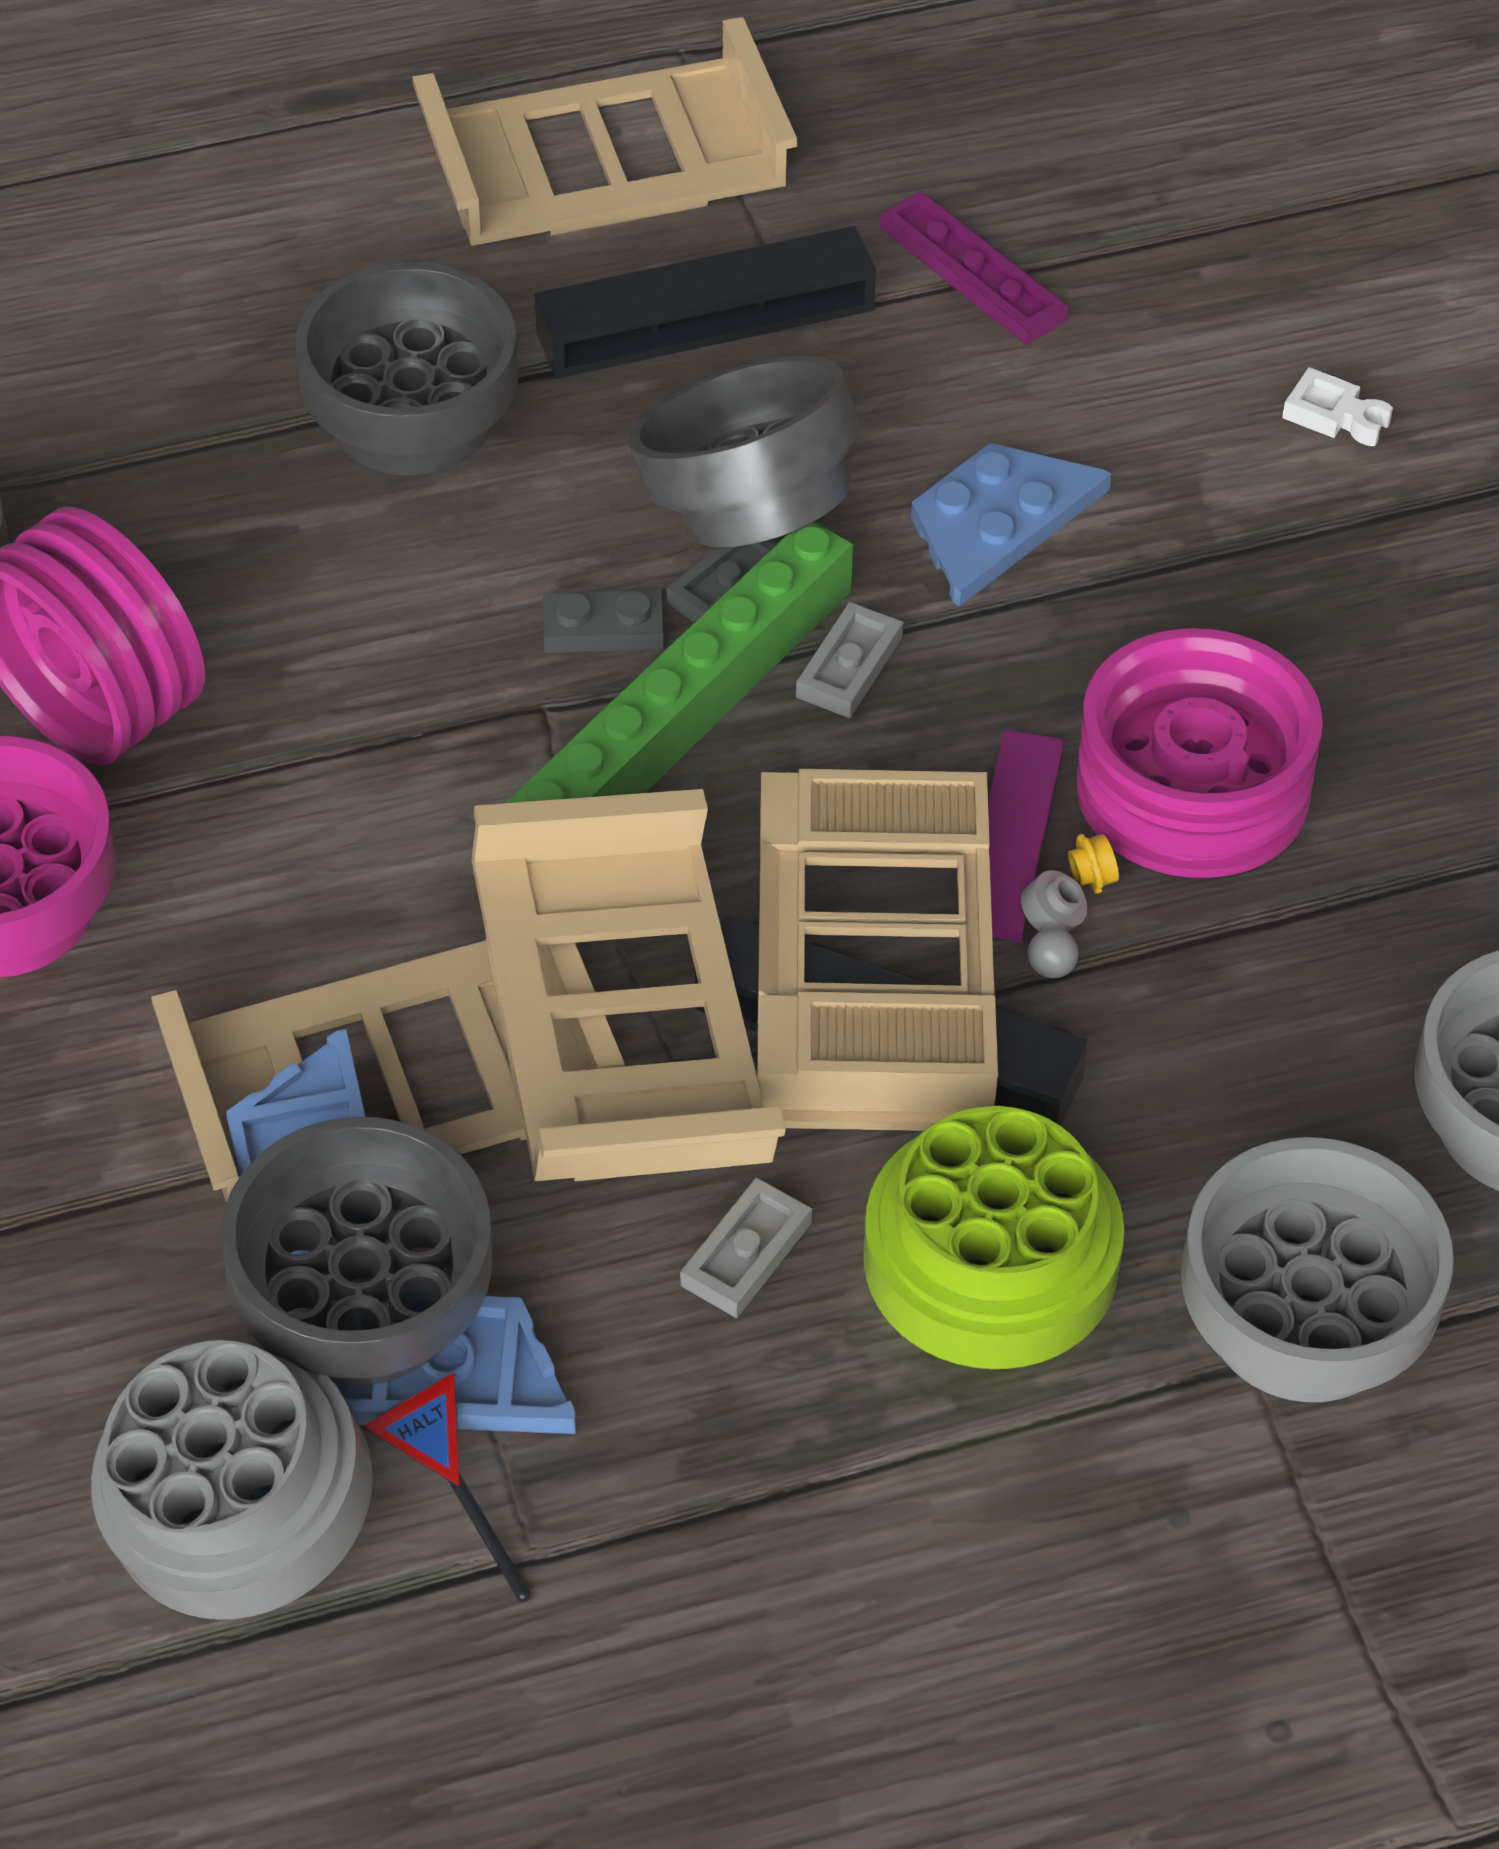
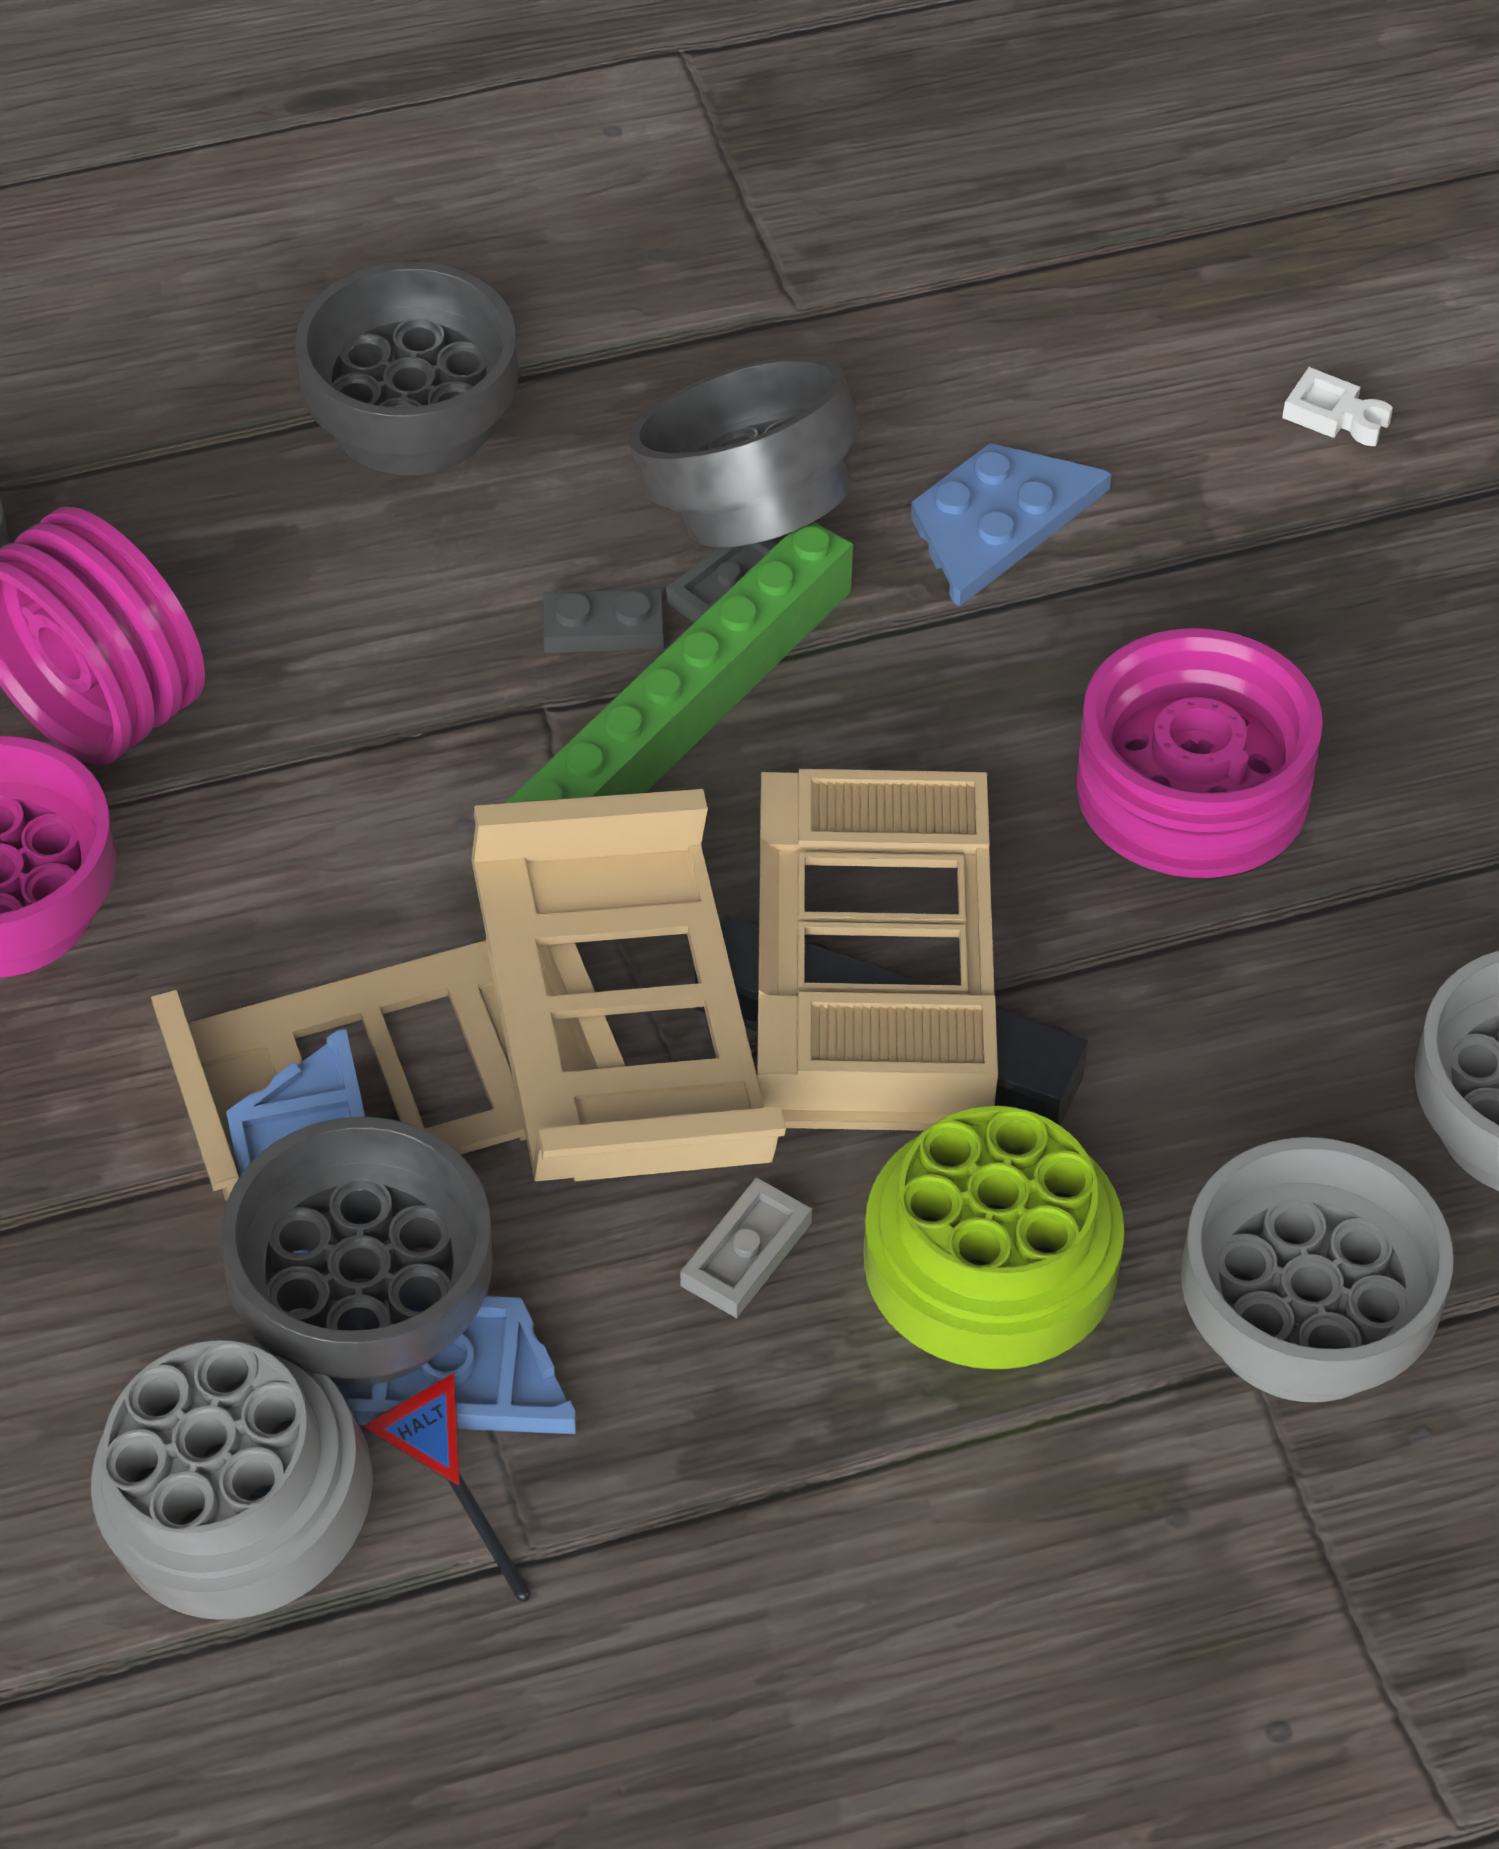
tan piece [412,17,797,246] -> none
black brick [534,226,876,379] -> none
light grey plate [796,602,903,718] -> none
magenta tile [879,190,1069,345] -> none
magenta tile [988,729,1064,943] -> none
light grey plate [1021,870,1087,979] -> none
yellow plate [1068,834,1119,894] -> none

